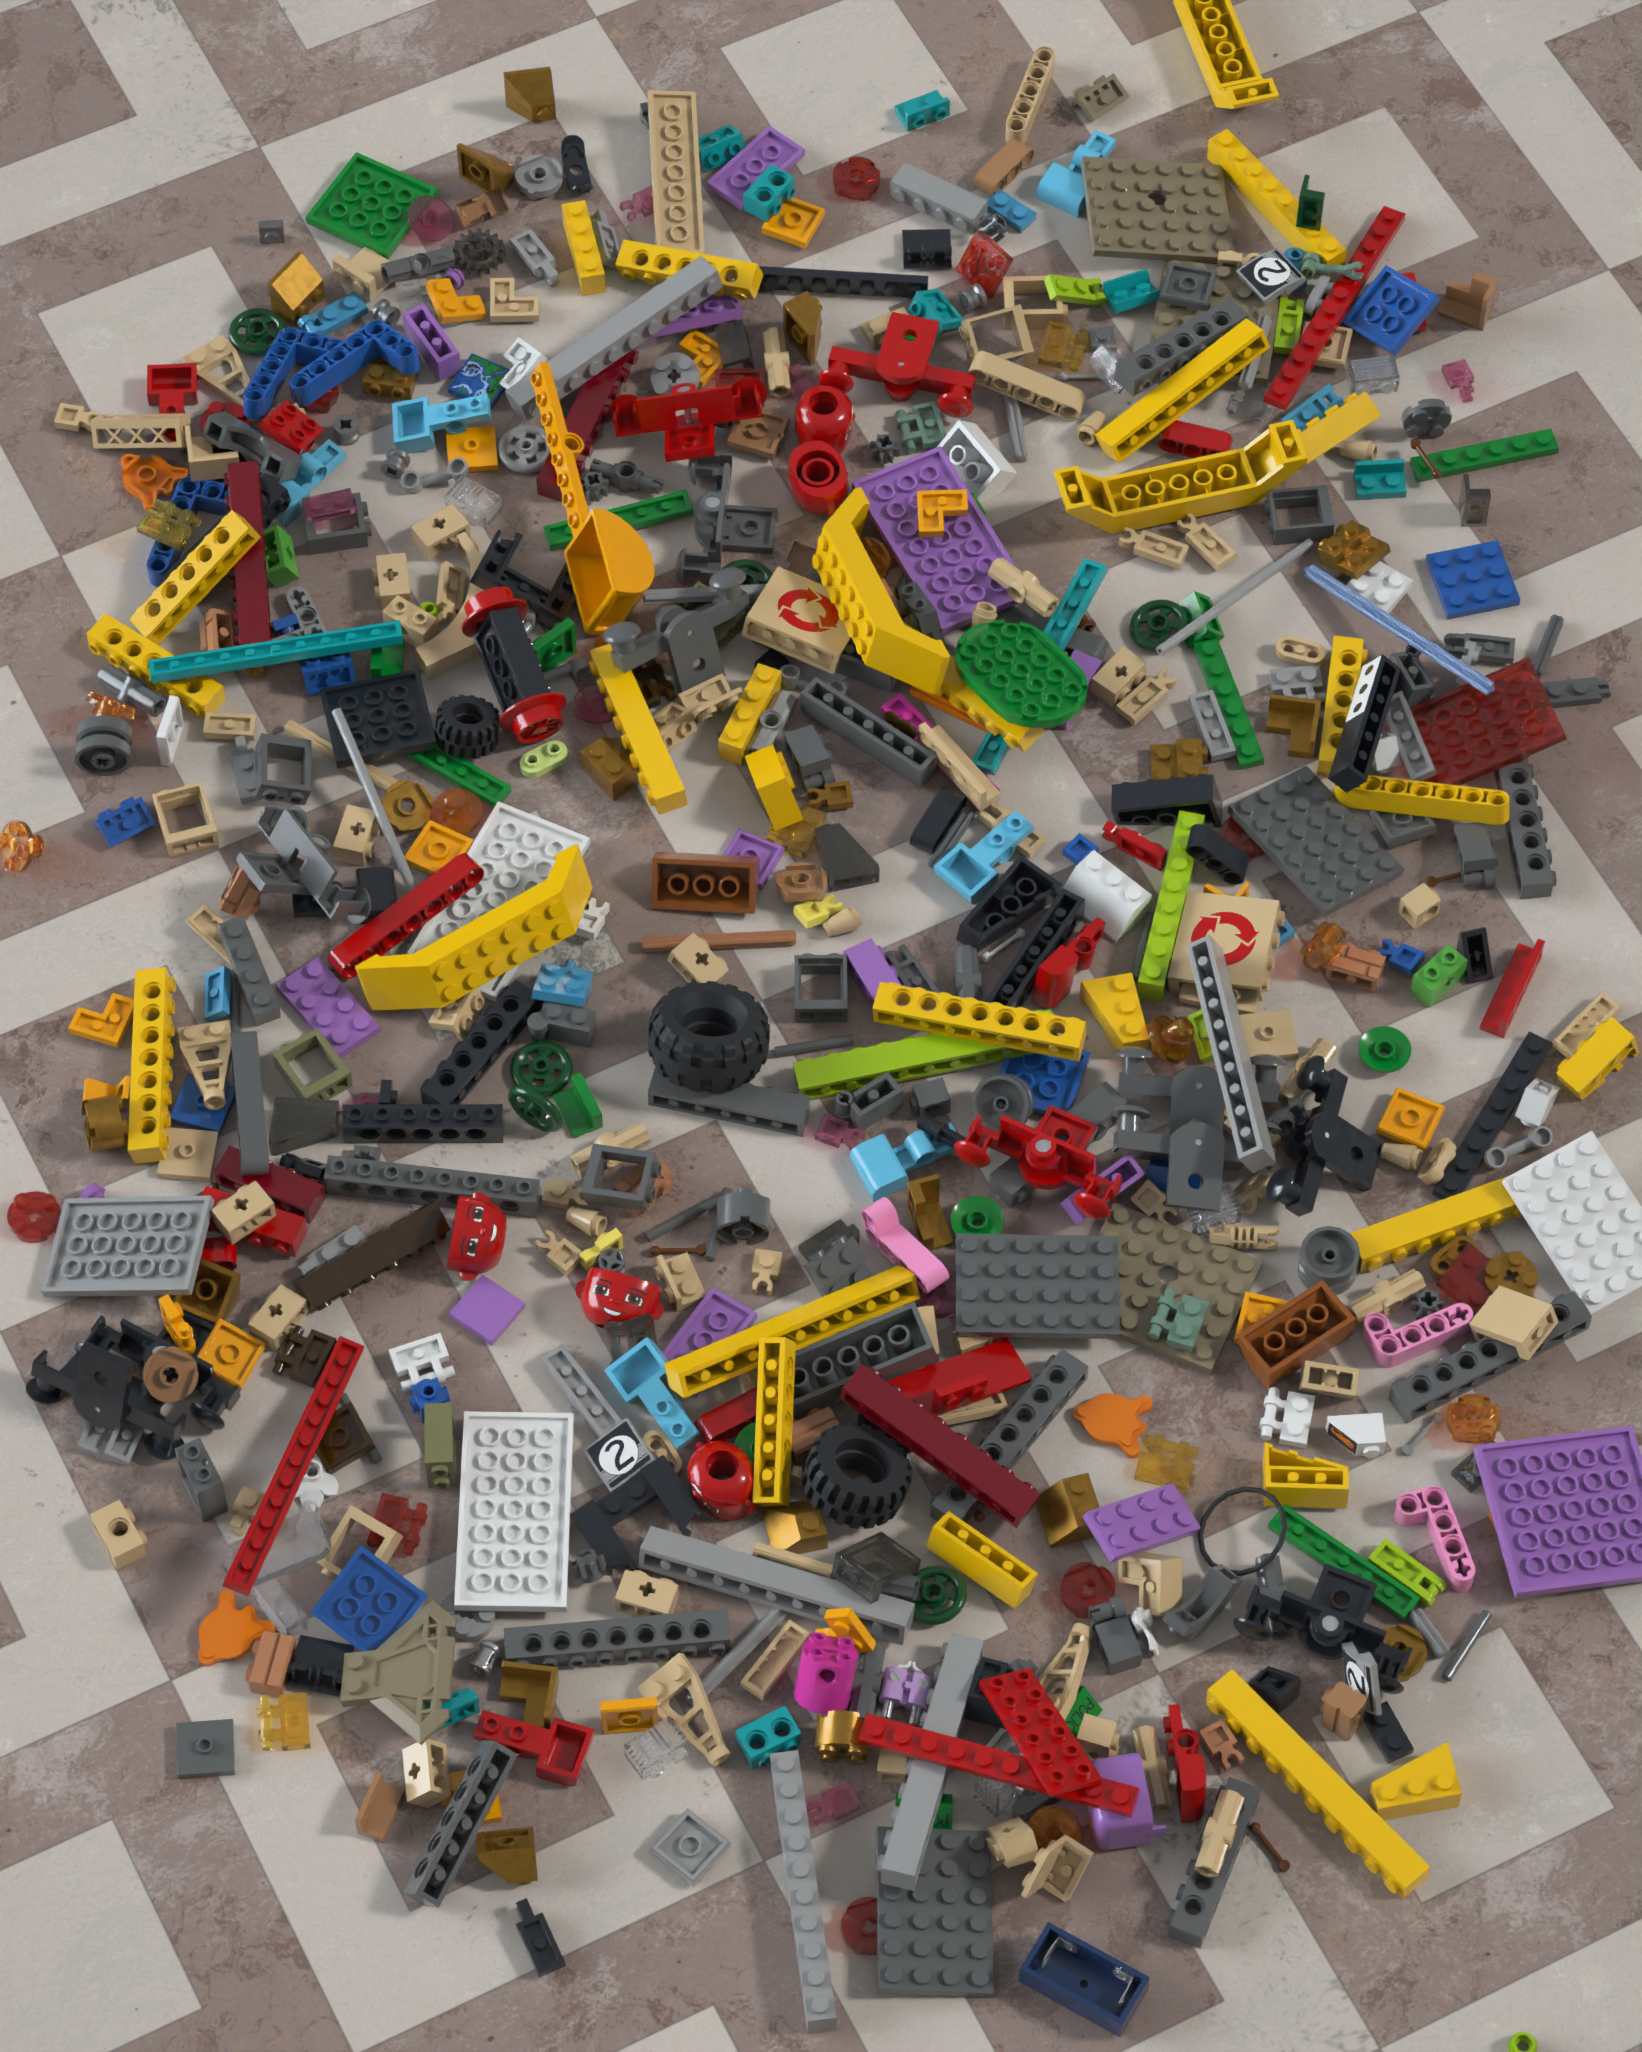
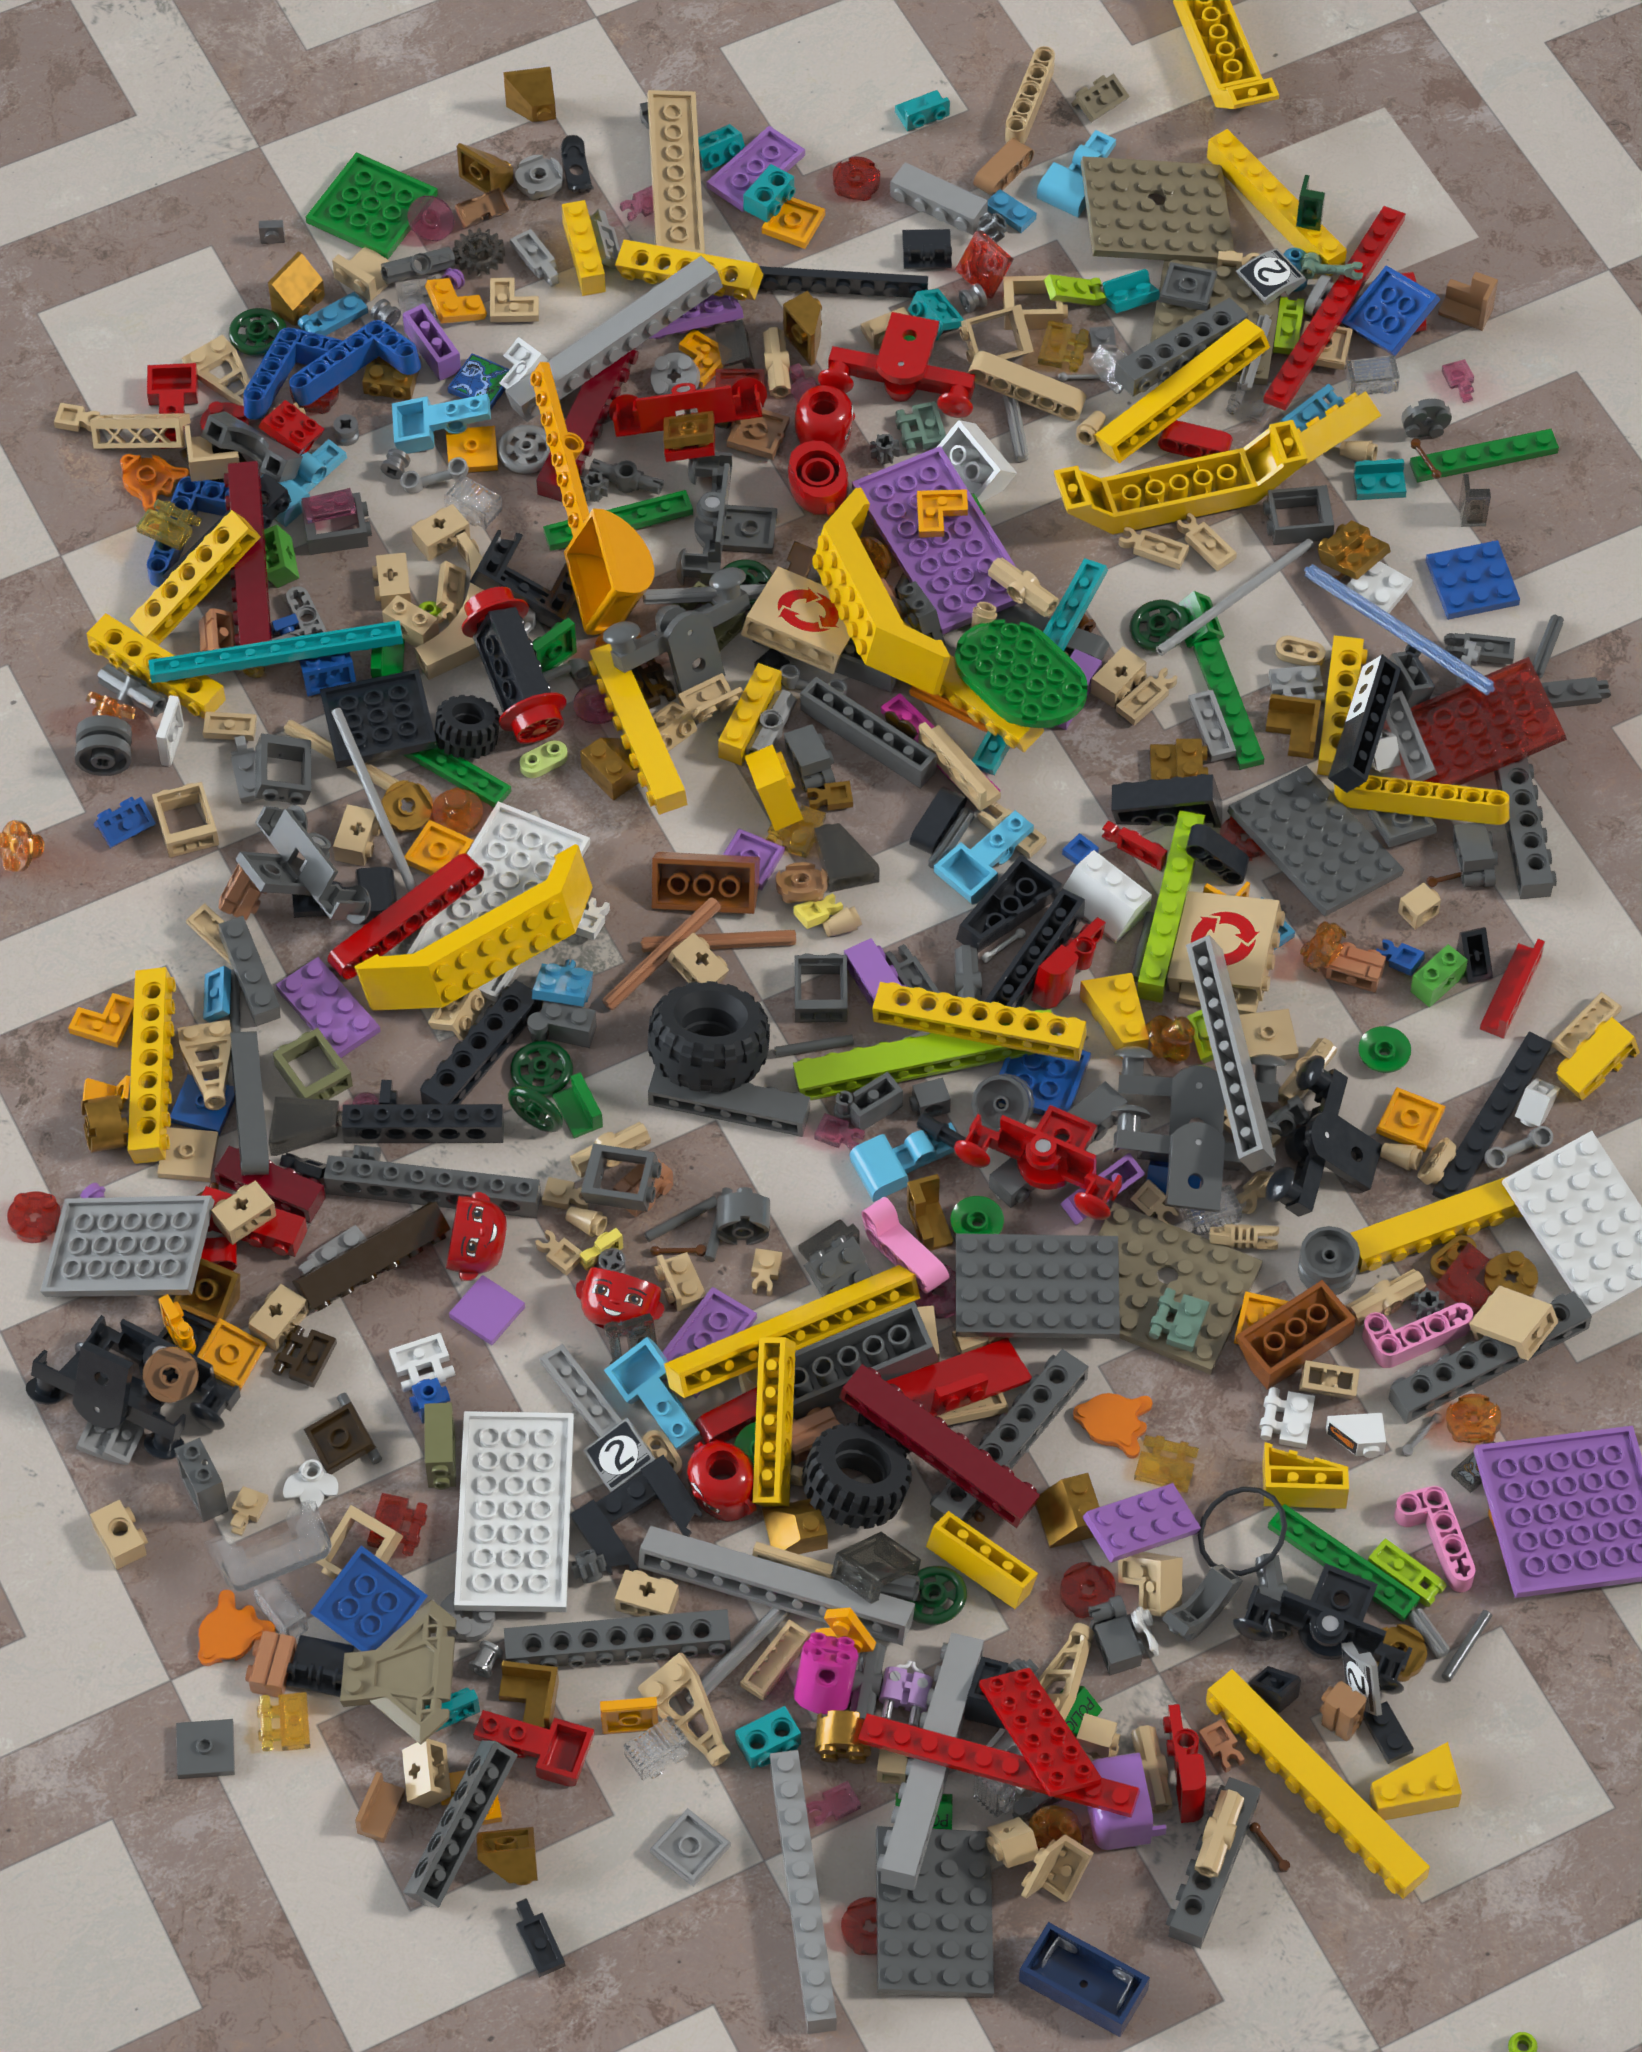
red plate [222,1336,365,1597] -> none
none -> nougat axle [602,898,721,1010]
none -> pearl gold plate [663,411,714,450]

